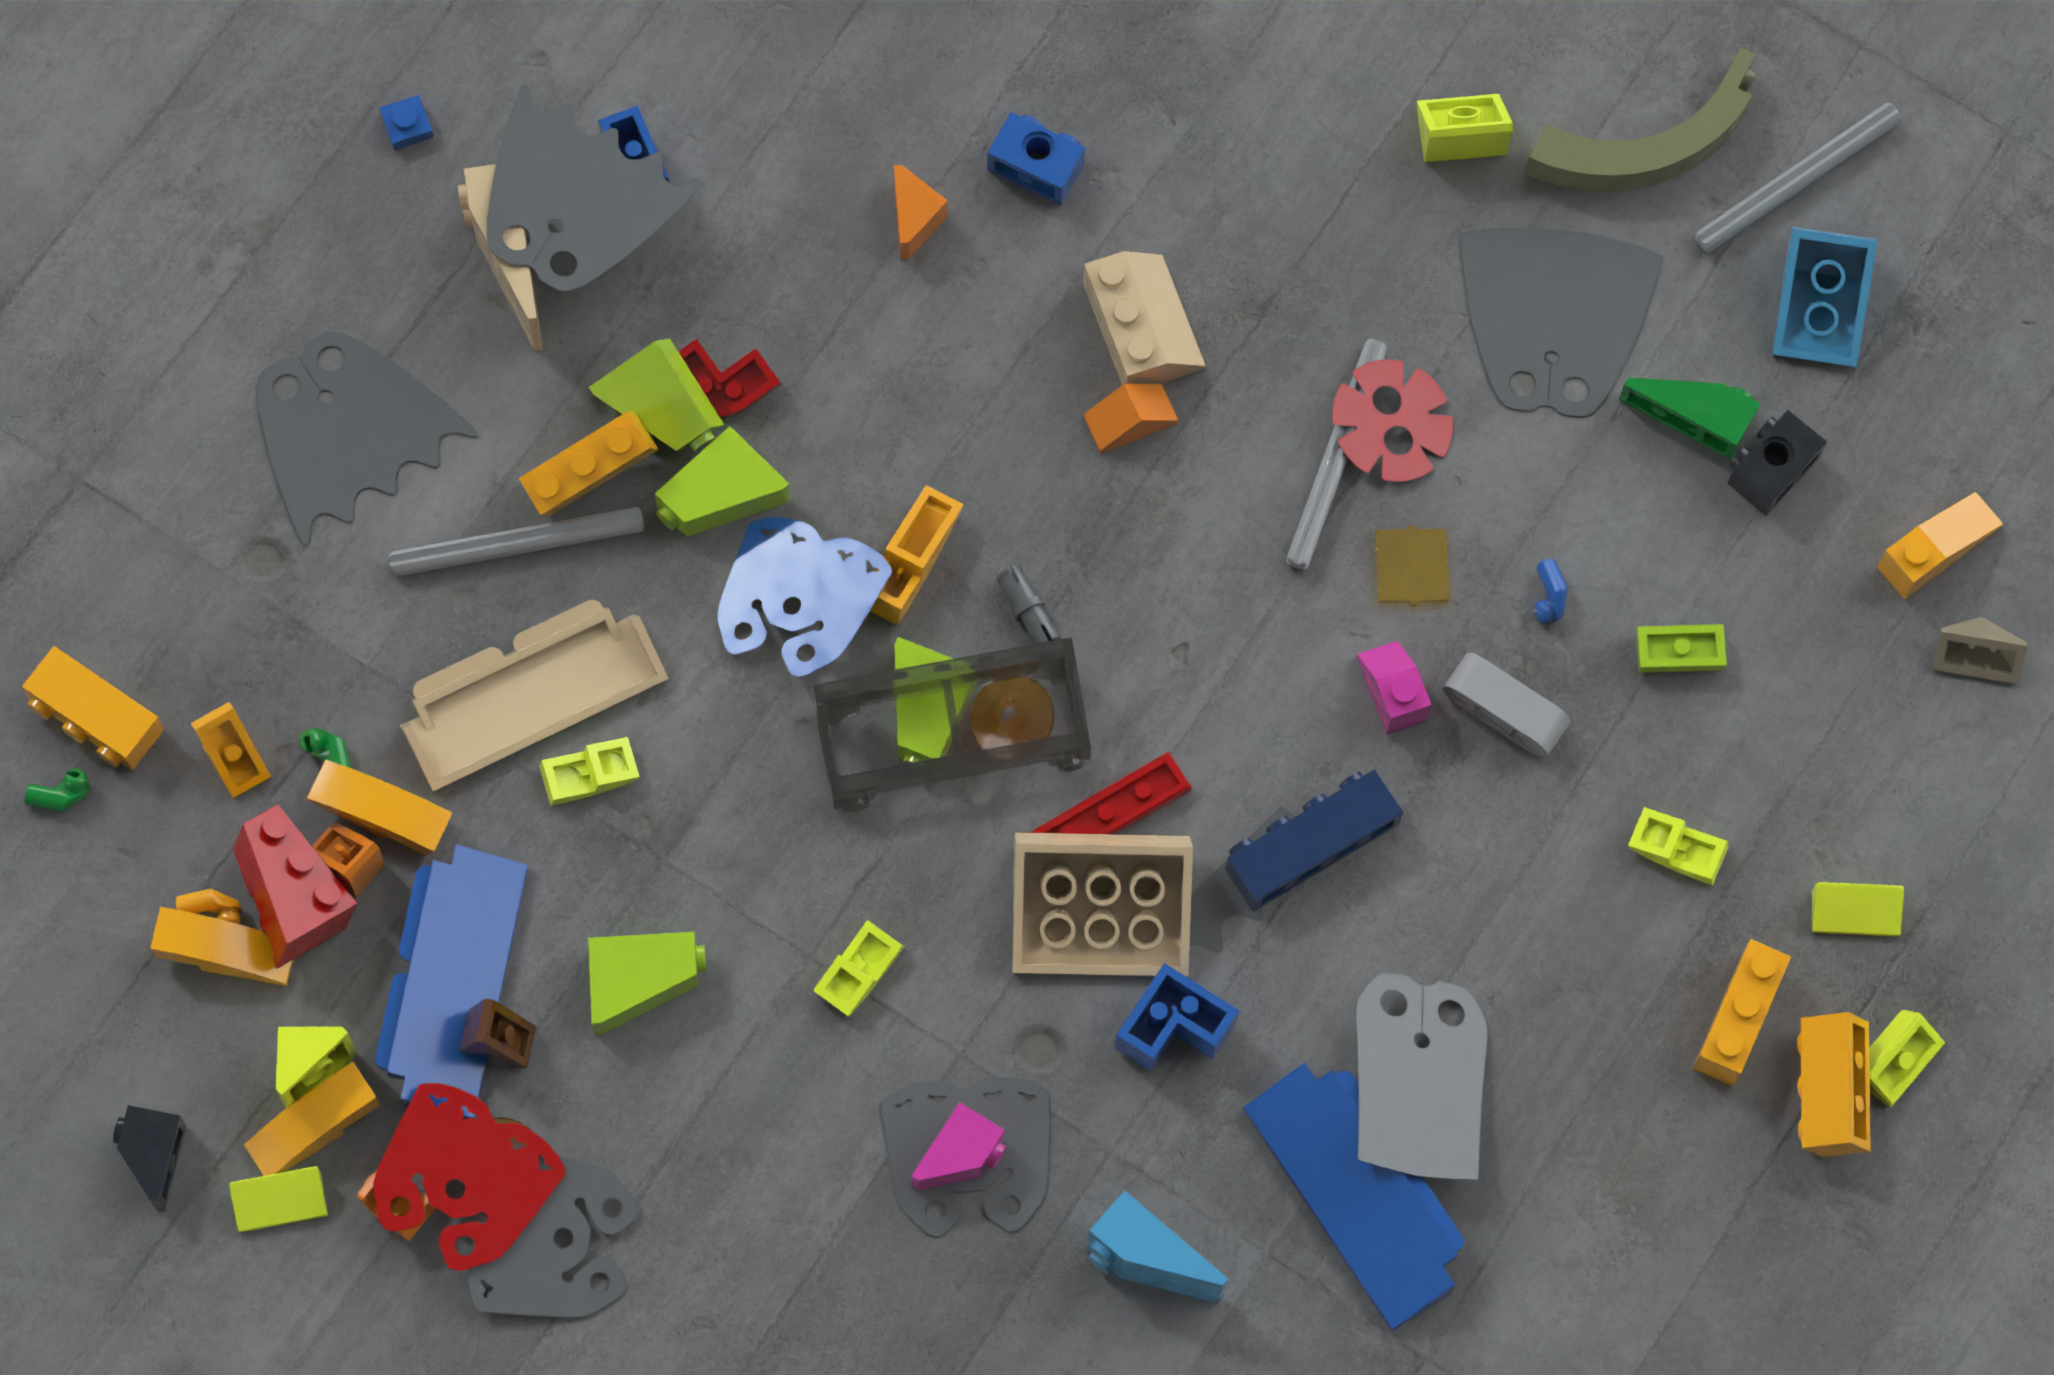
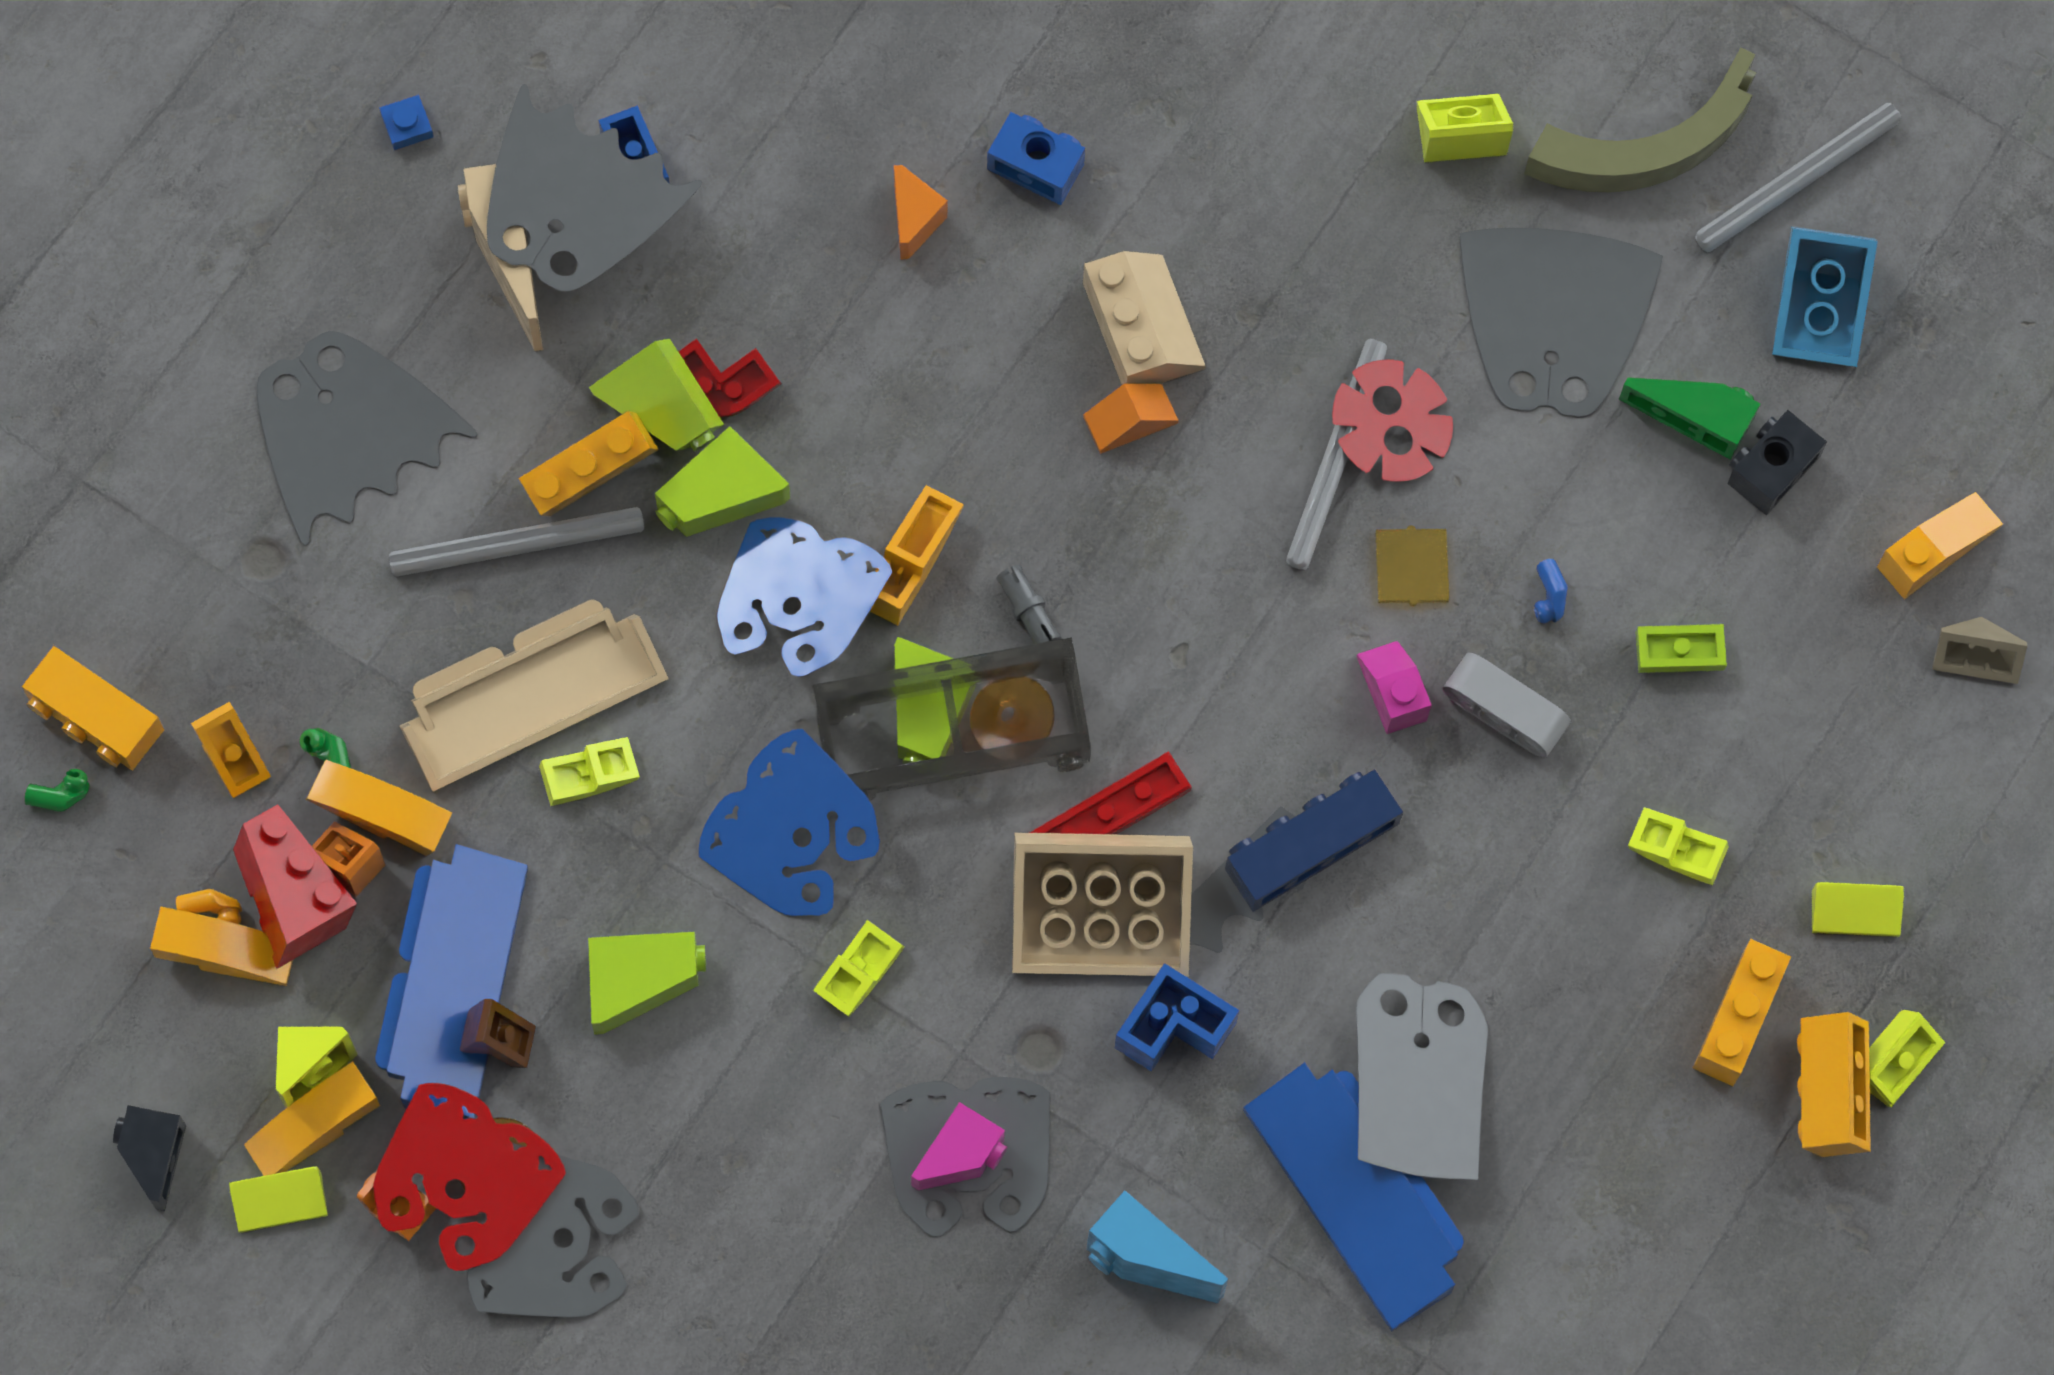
none -> blue piece [699,729,880,916]

